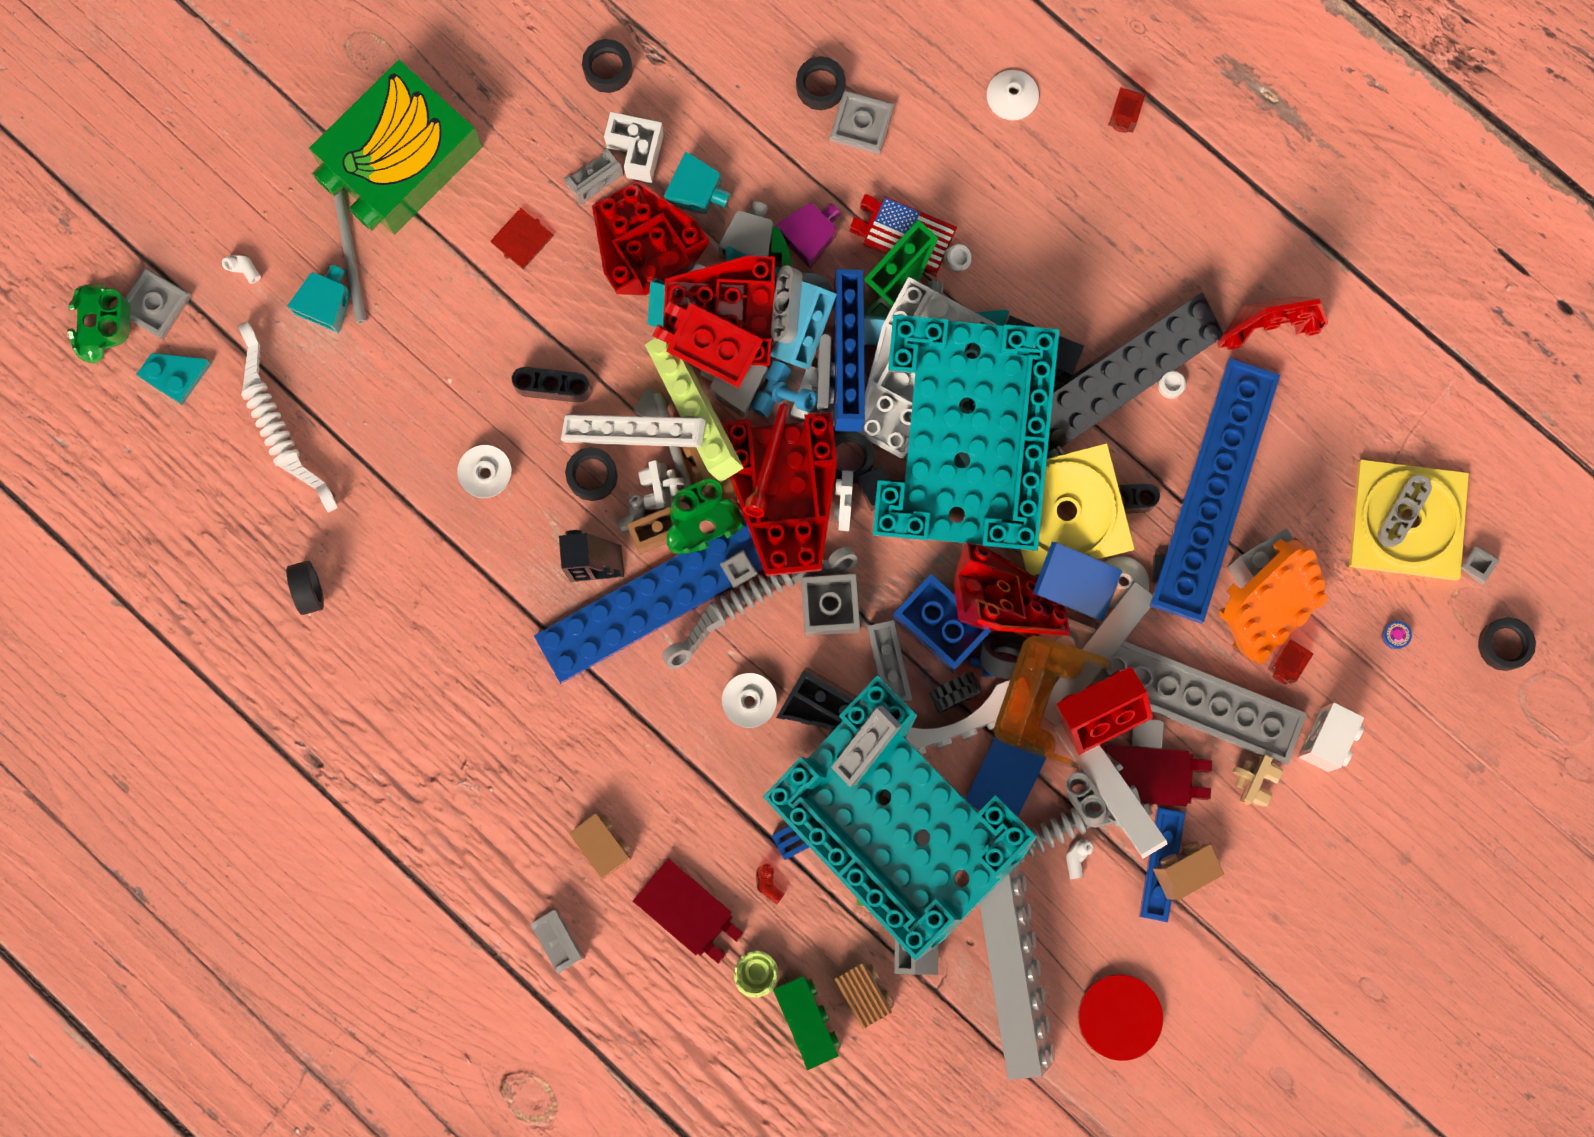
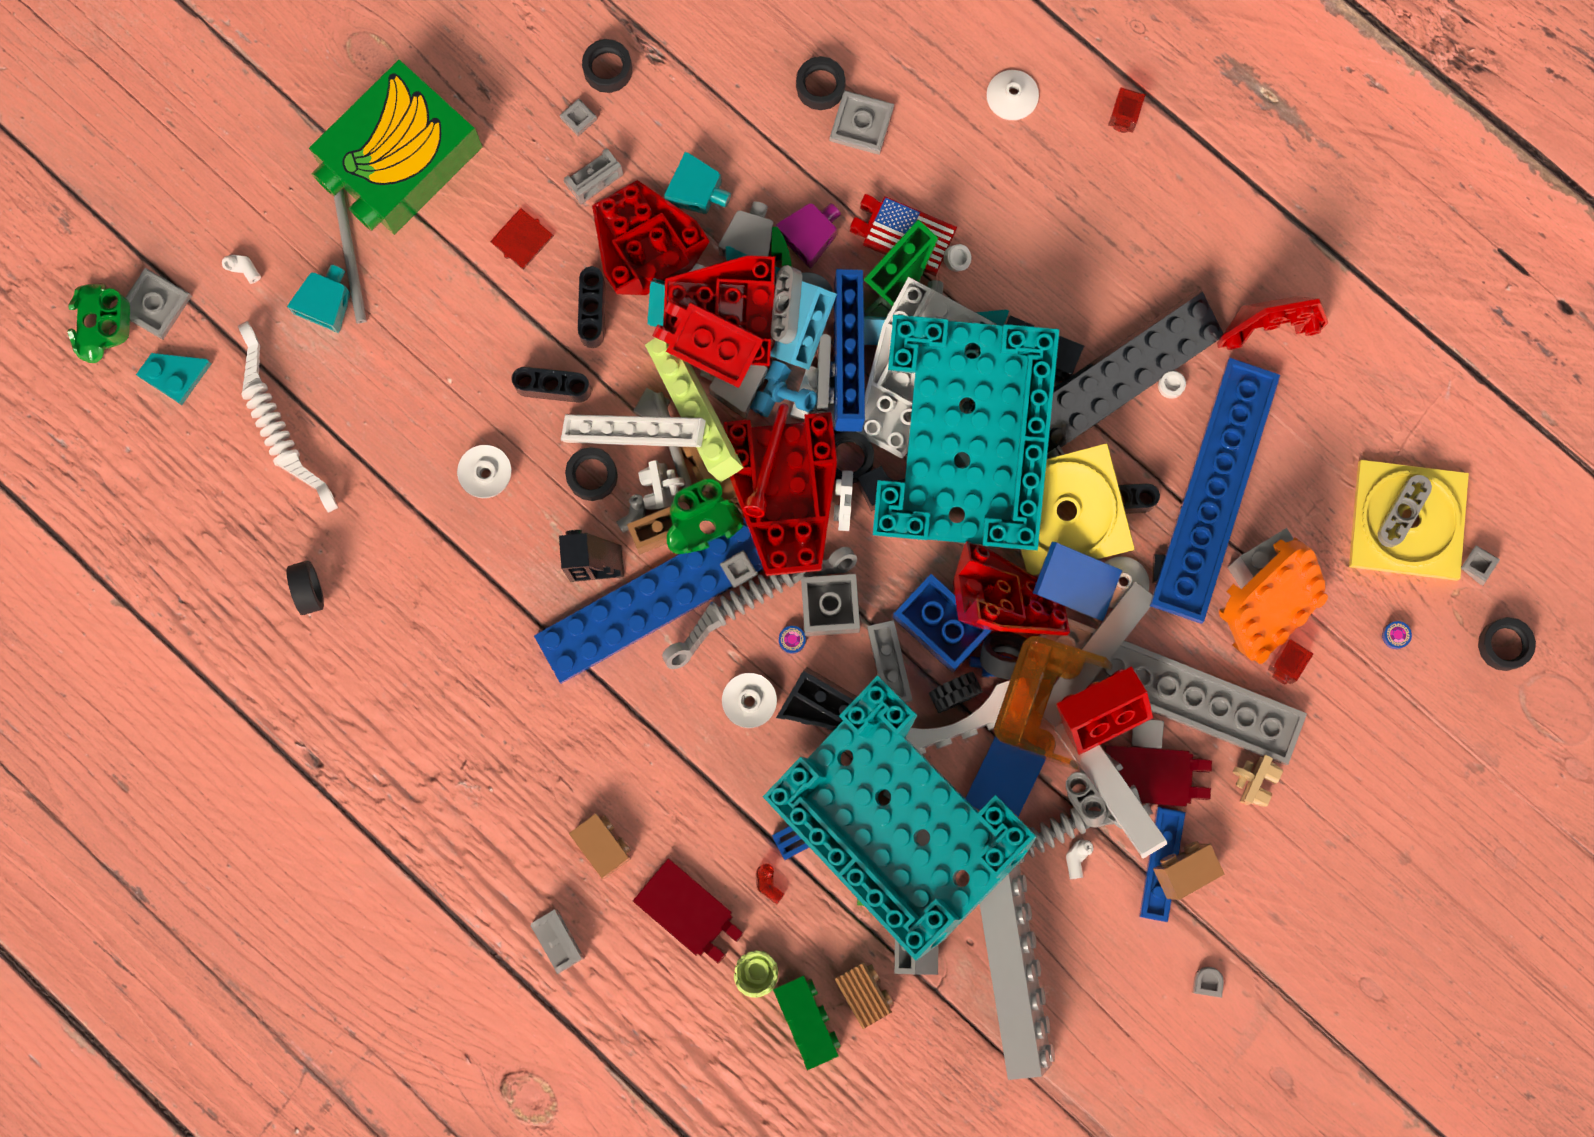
white brick [604,112,664,183] -> none
light grey plate [831,706,902,787] -> none
red tile [1078,975,1163,1061] -> none
white brick [1298,703,1364,772] -> none
none -> light grey tile [559,98,597,136]
none -> black beam [578,266,606,348]
none -> tile [779,626,806,654]
none -> light grey tile [1192,967,1224,998]

